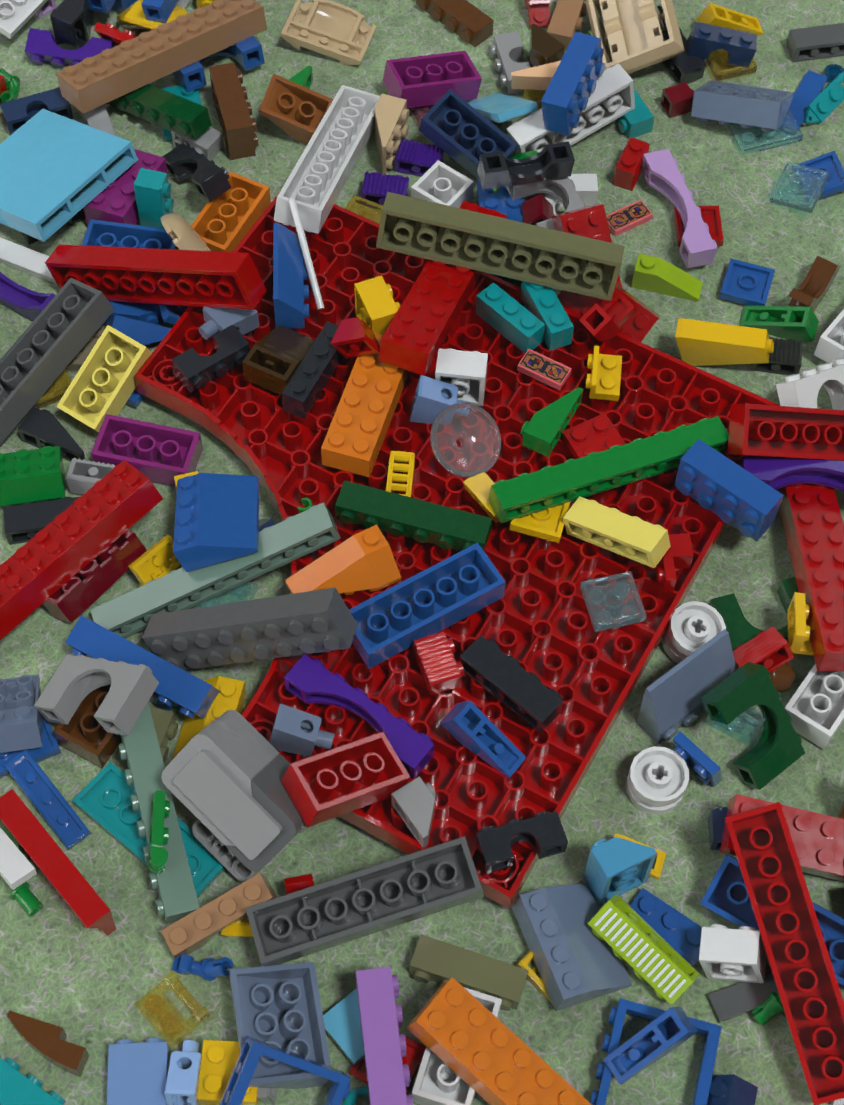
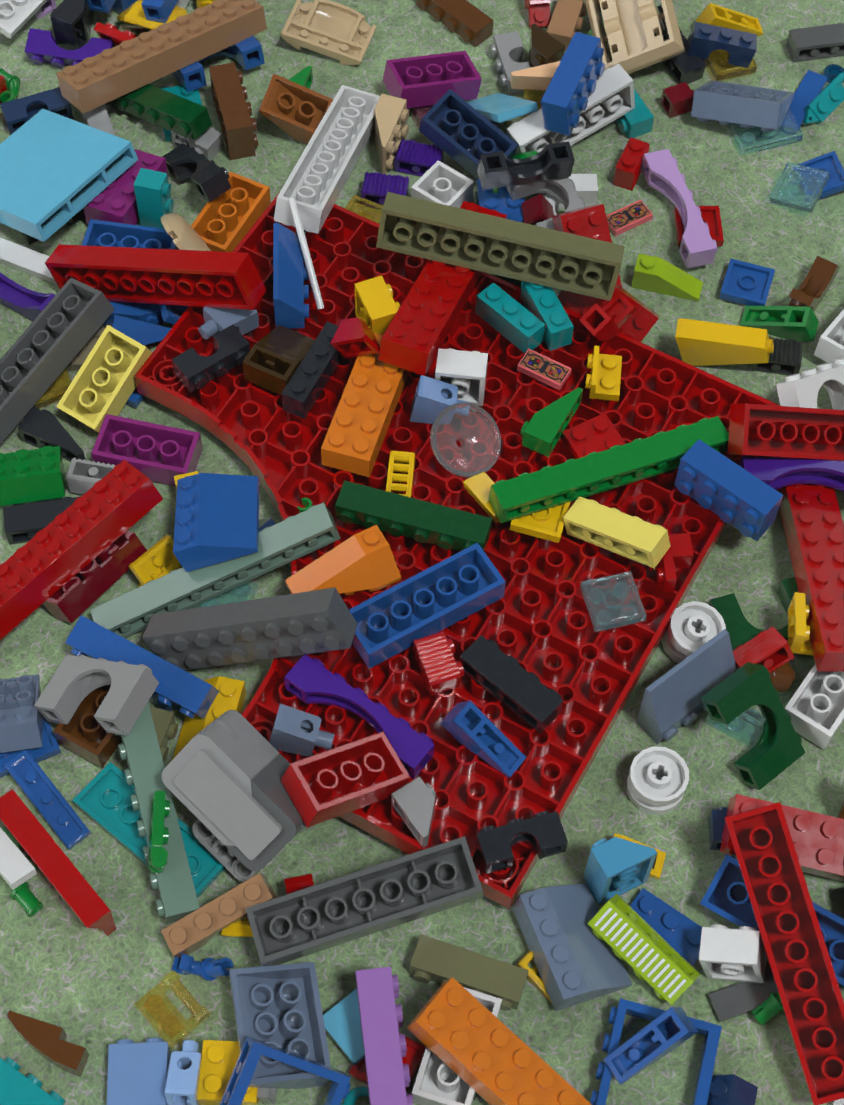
blue plate [673,731,721,787] -> none

